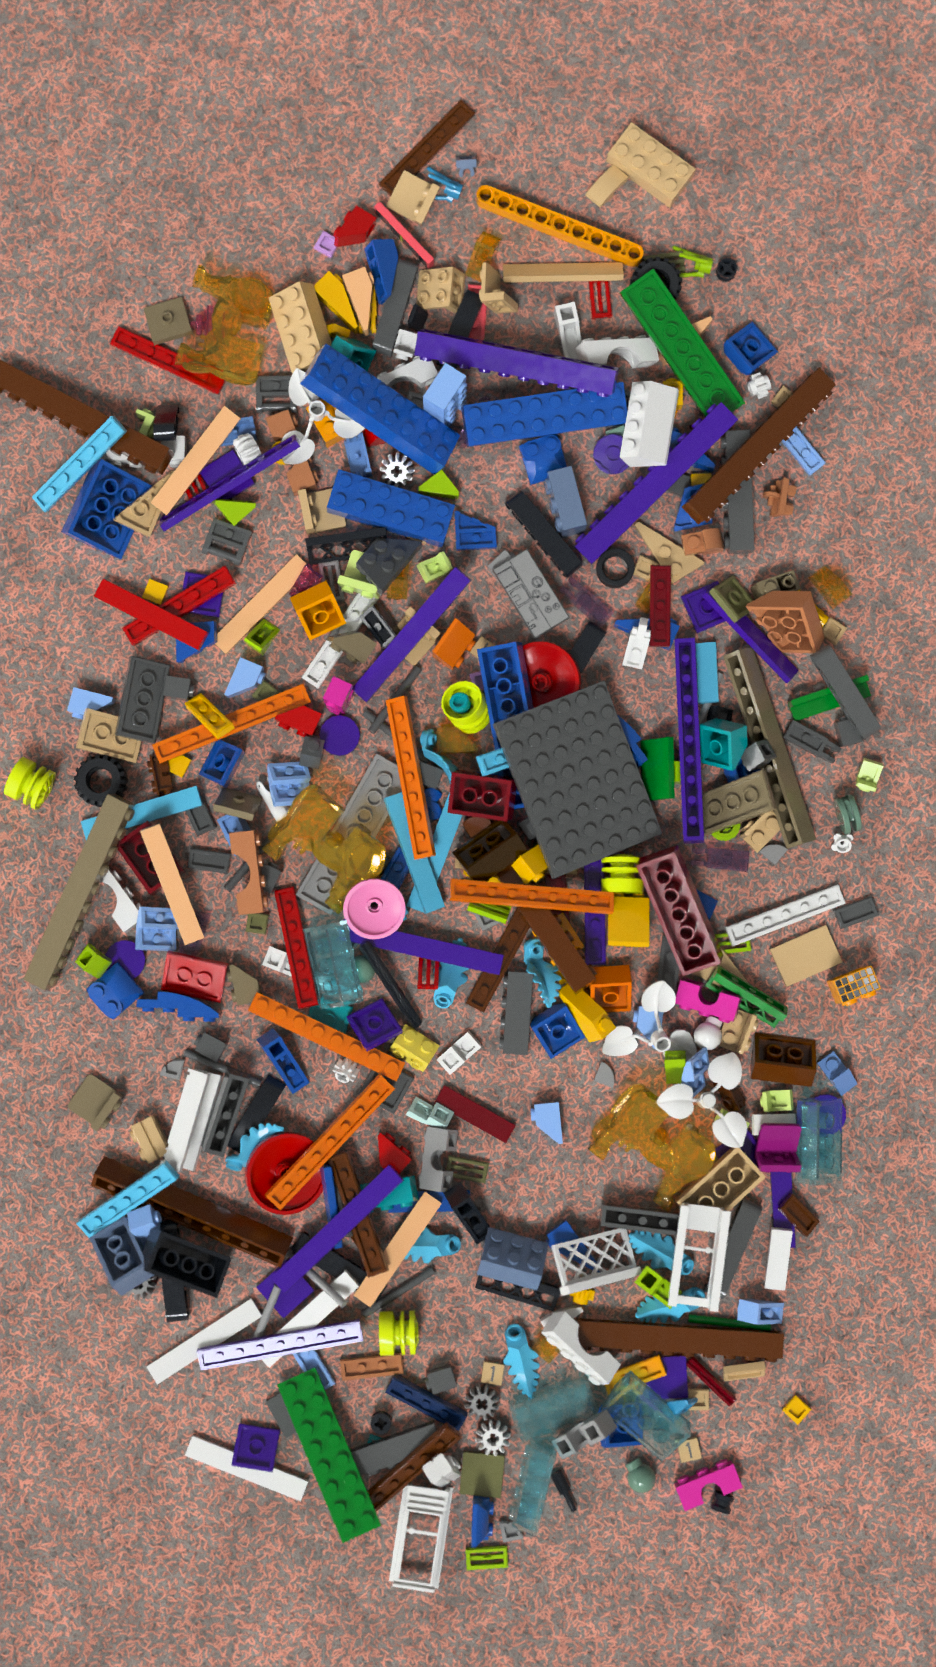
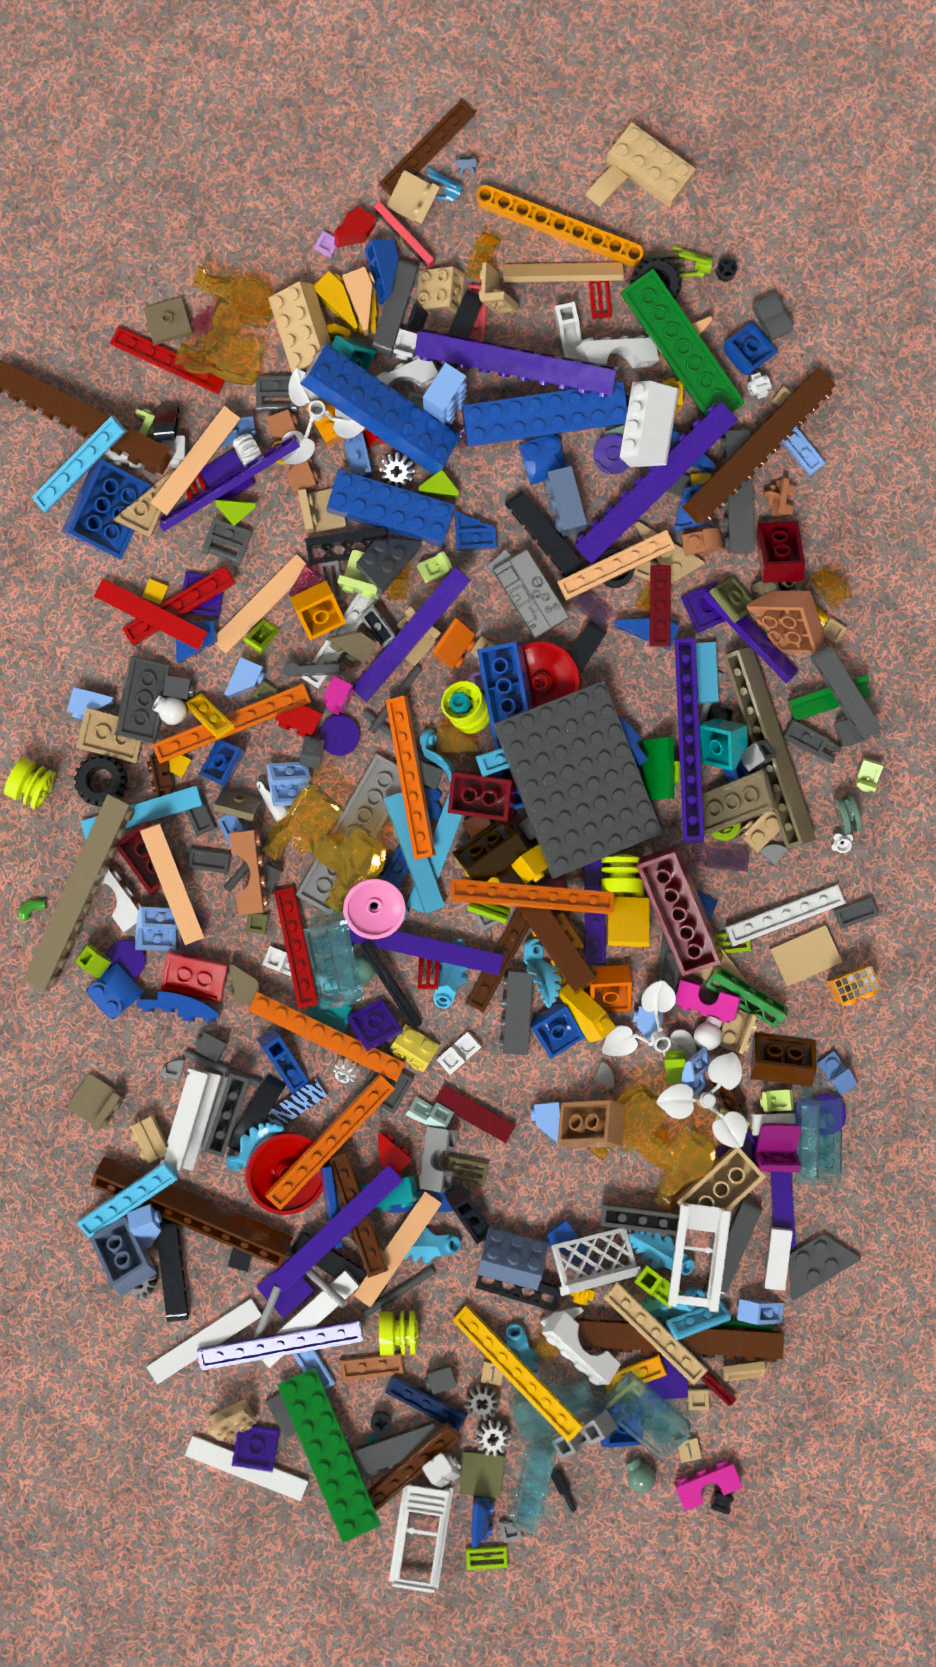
black slope [143,1229,232,1298] -> none
white hinge [622,617,651,669] -> none
dark azure slope [667,1397,698,1415] -> none
reddish brown tile [777,1193,820,1237] -> none
yellow tile [782,1394,812,1425] -> none
none -> bright green arm [18,900,46,921]
none -> white piece [152,696,187,725]
none -> tan bracket [207,1399,257,1441]
none -> black slope [228,1248,252,1272]
none -> tile [267,1079,327,1126]
none -> dark grey hinge [283,661,341,677]
none -> yellow plate [452,1305,584,1443]
none -> light nougat tile [557,530,676,601]
none -> medium nougat brick [557,1100,625,1148]
none -> tan tile [603,1282,708,1385]
none -> medium azure tile [666,1300,731,1341]
none -> dark grey brick [752,293,794,342]
none -> dark red brick [756,521,805,583]
none -> dark grey wing [788,1233,861,1301]

